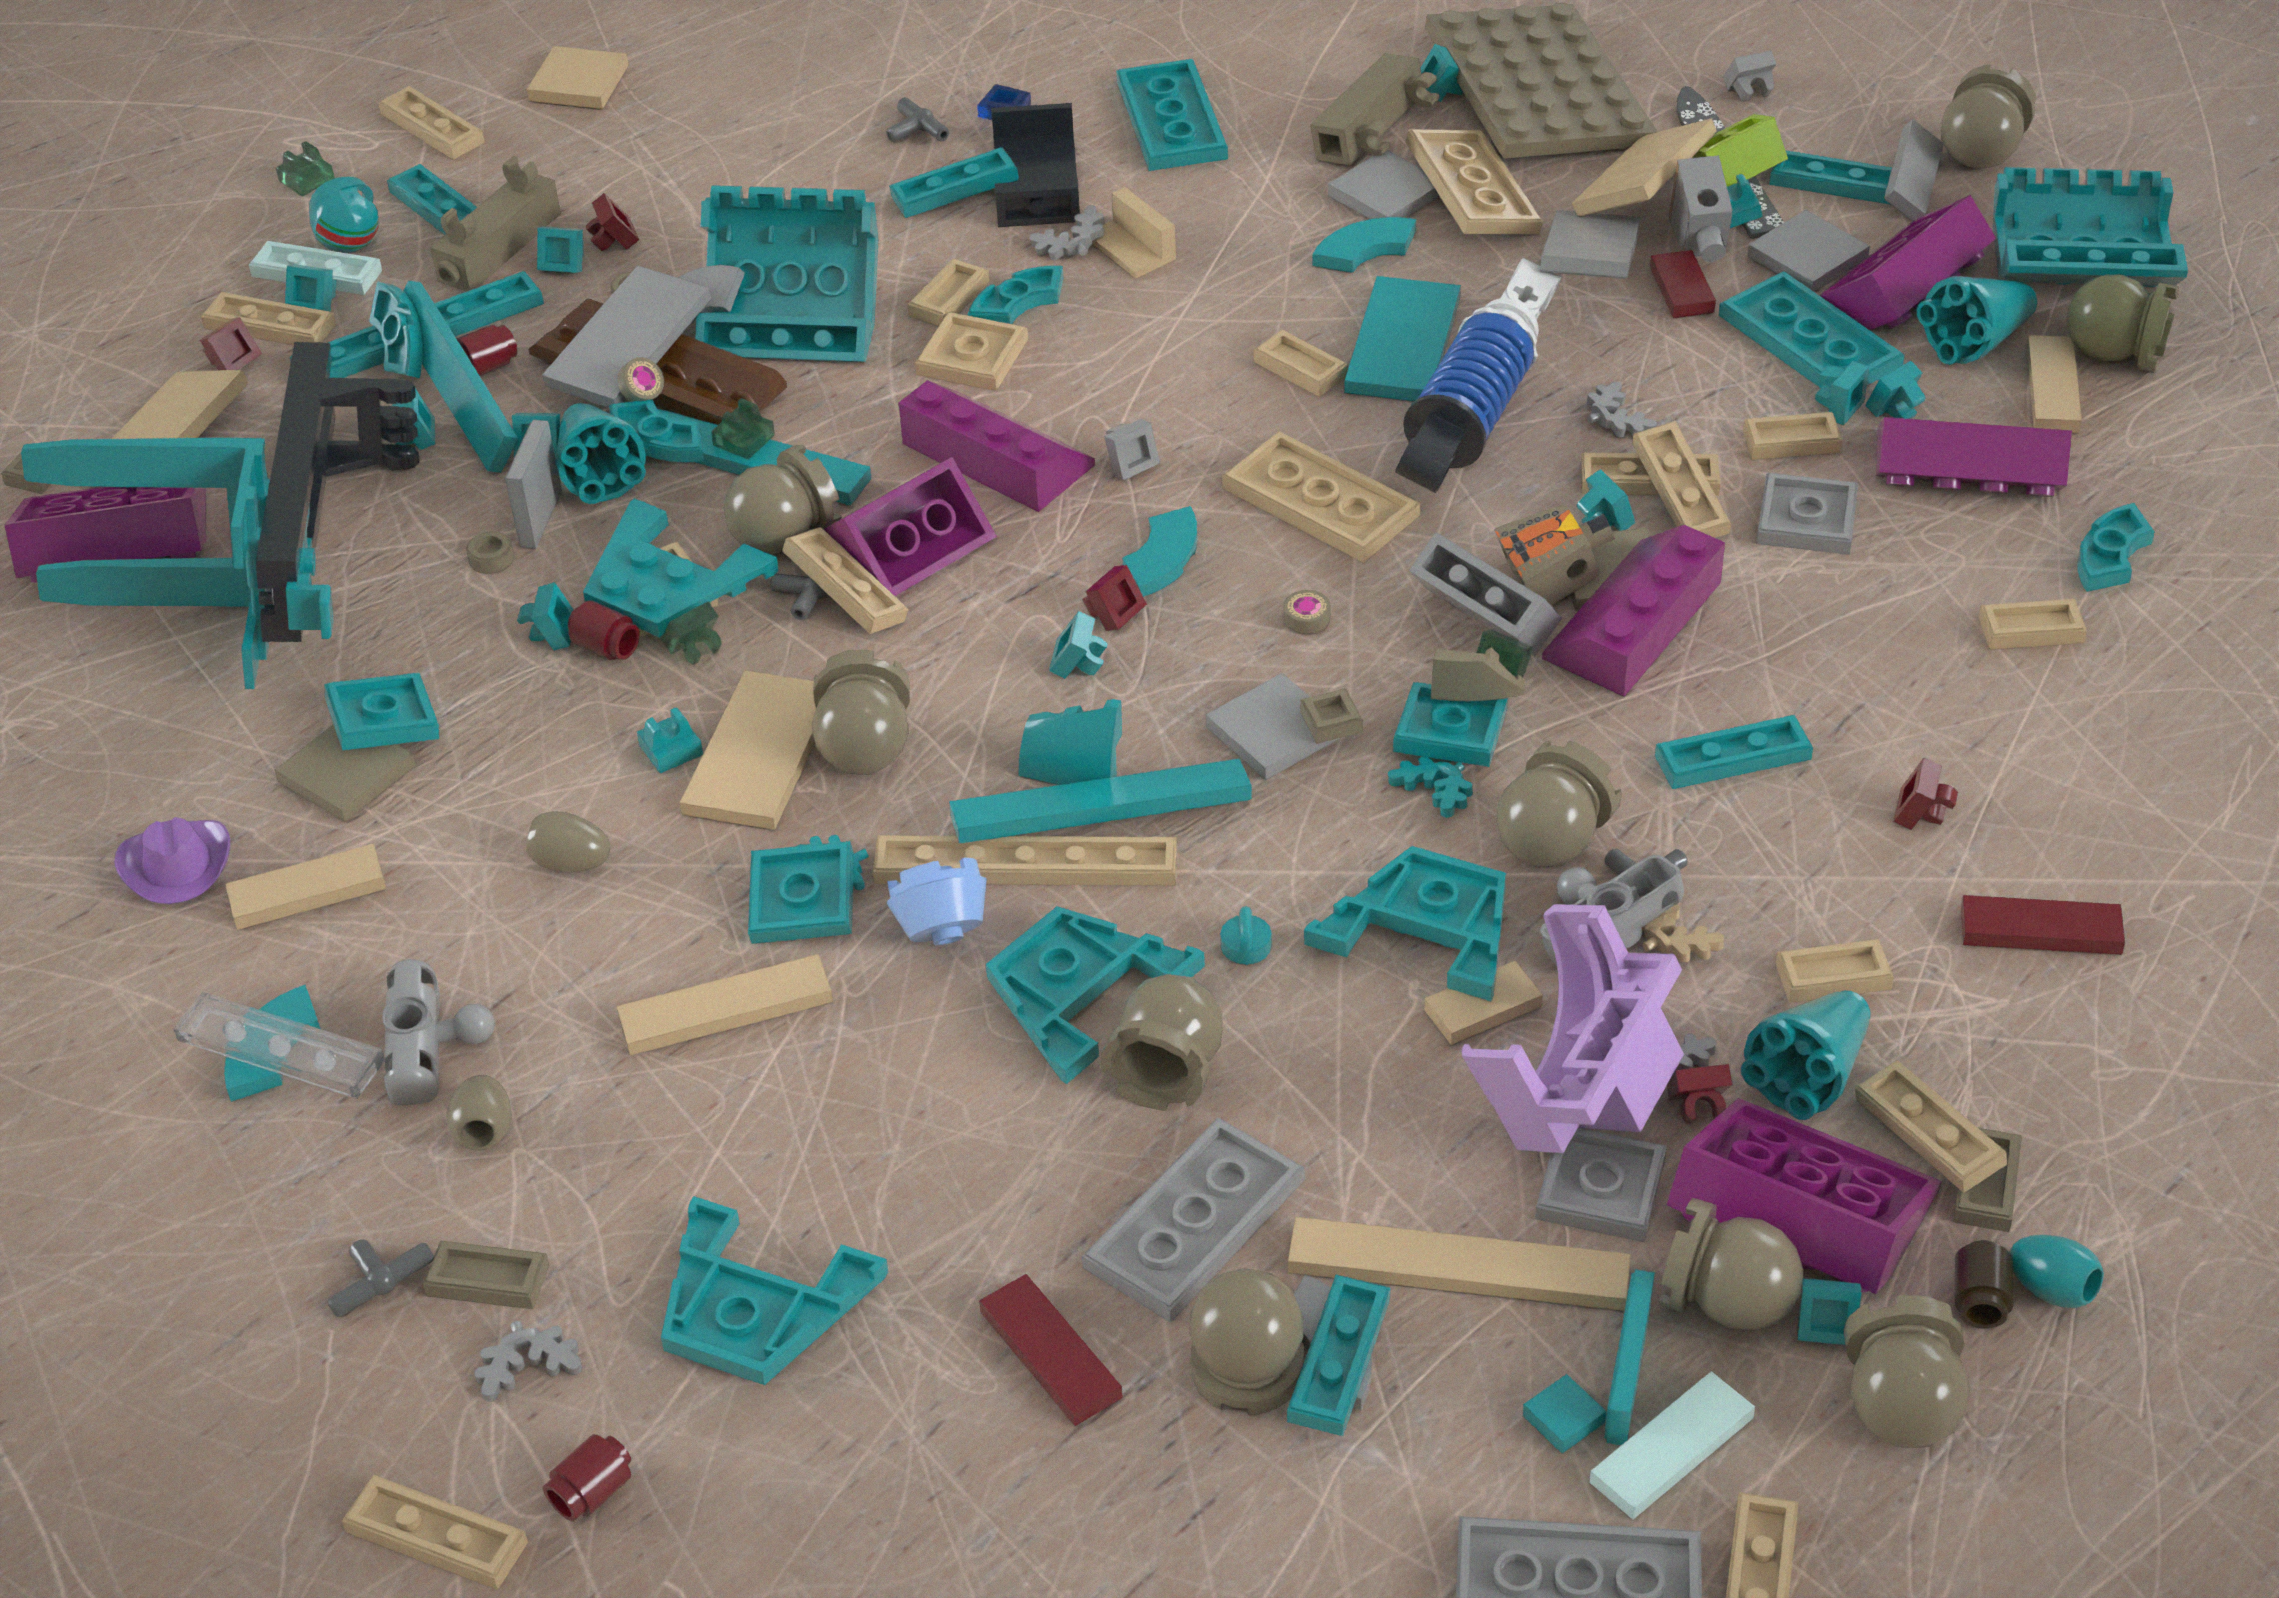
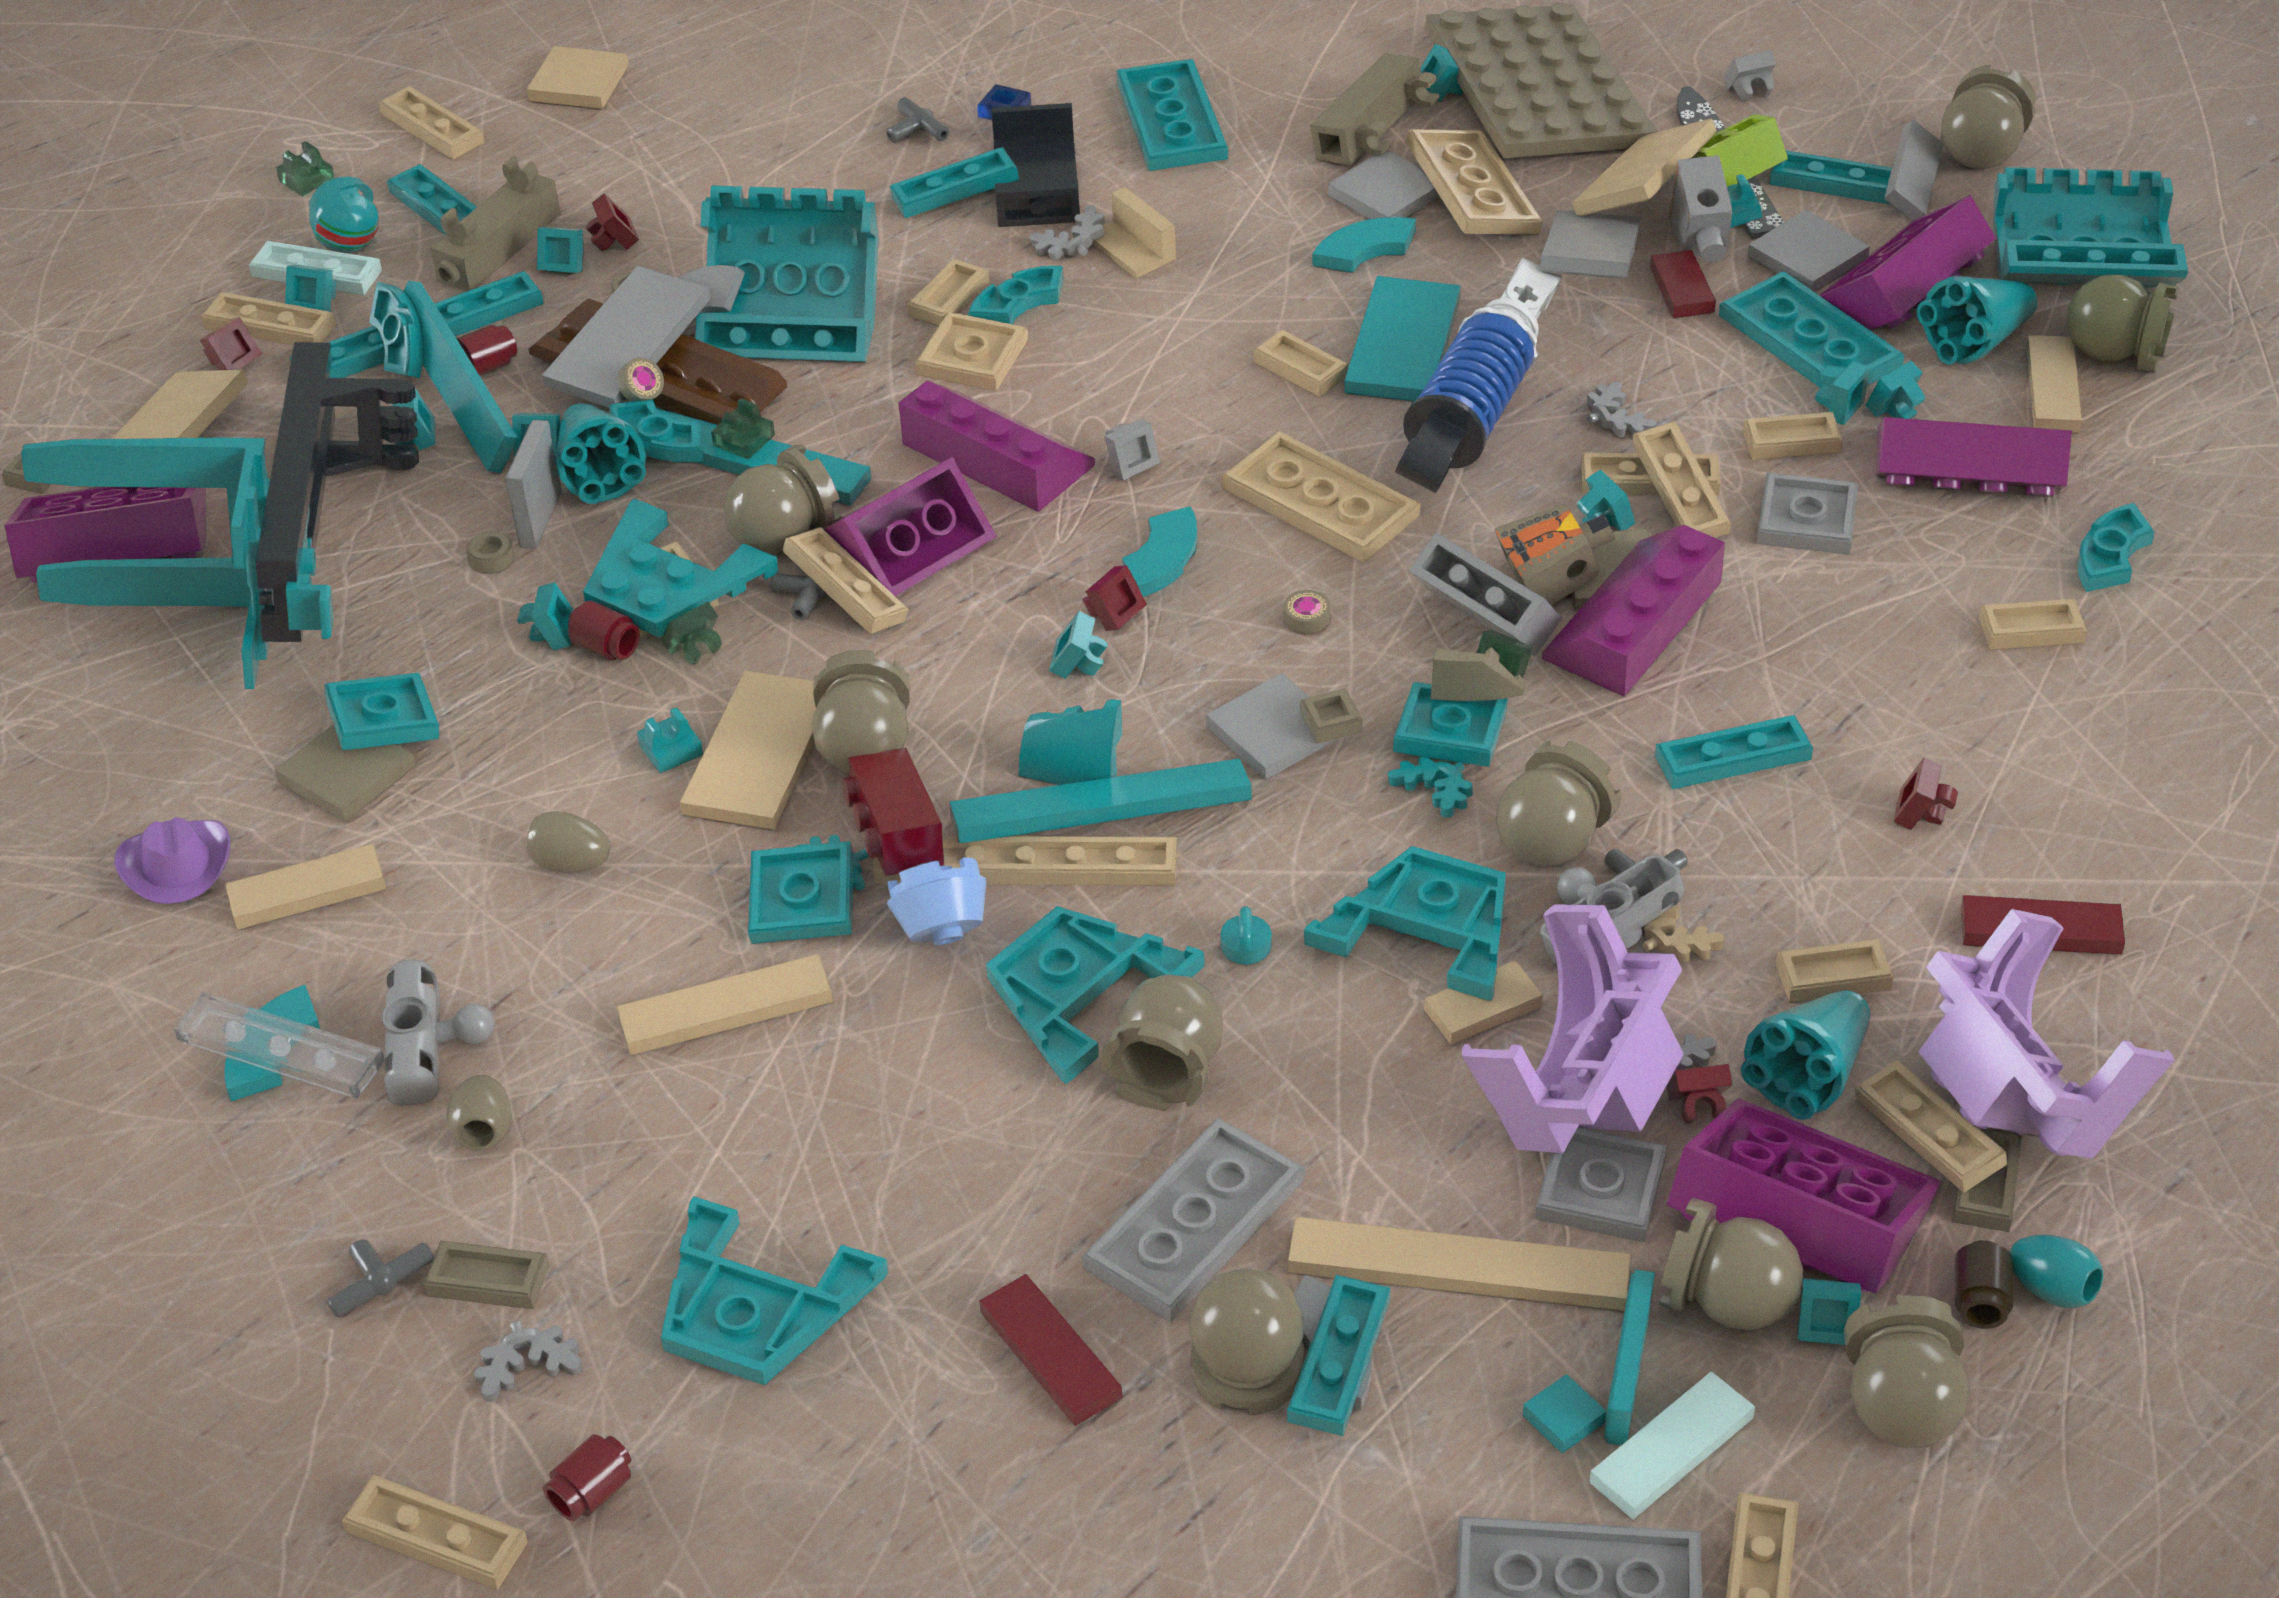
none -> dark red brick [842,747,944,876]
none -> lavender piece [1918,909,2175,1159]

